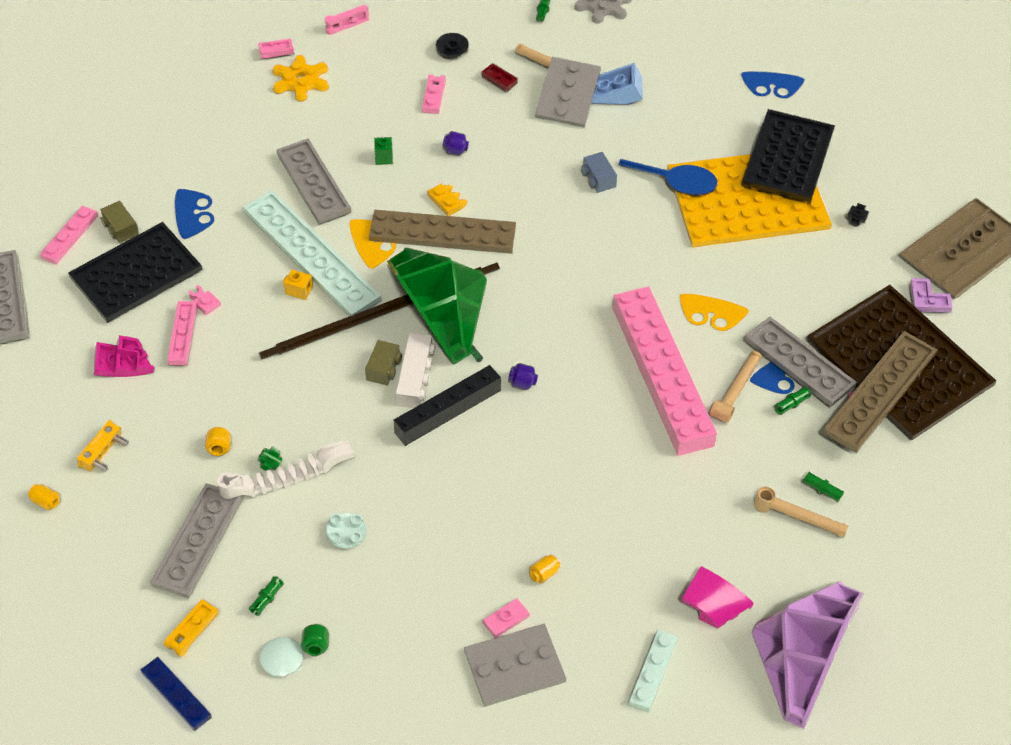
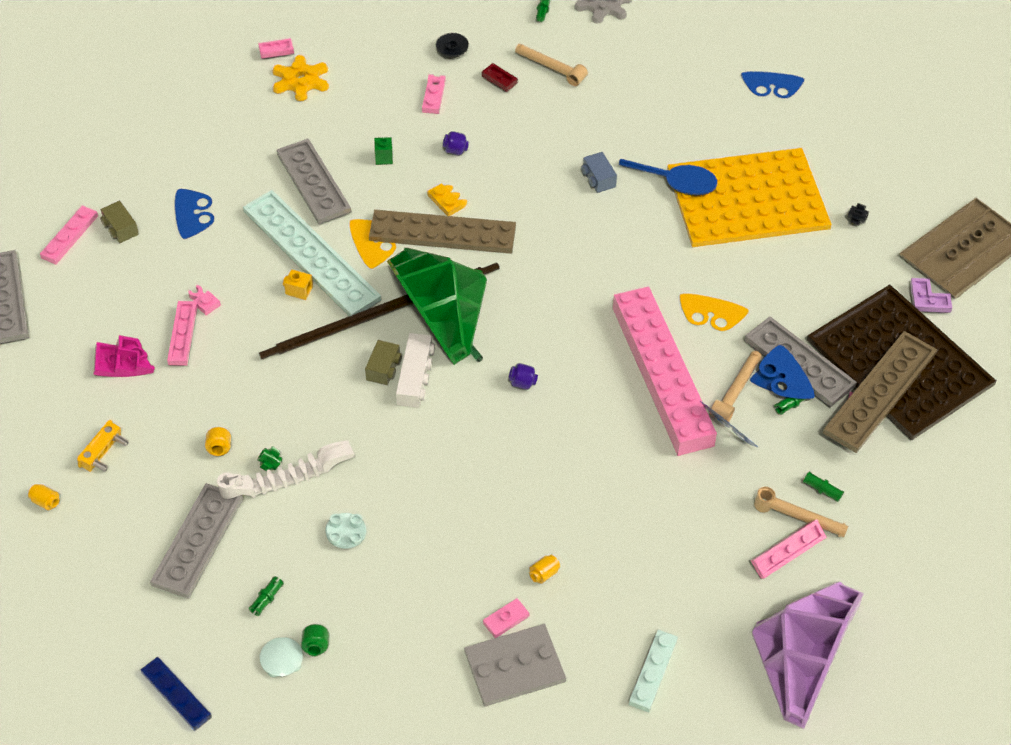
black plate [68,222,203,323] -> none
yellow plate [164,599,219,657] -> none
bright pink plate [325,4,369,34] -> none
black brick [393,365,501,446] -> none
light grey plate [535,57,601,127] -> none
light blue slope [592,63,643,104] -> none
dark pink slope [681,566,754,629] -> none
black plate [742,109,835,203] -> none
none -> piece [700,401,758,448]
none -> bright pink plate [751,520,827,579]
none -> blue piece [759,345,815,399]

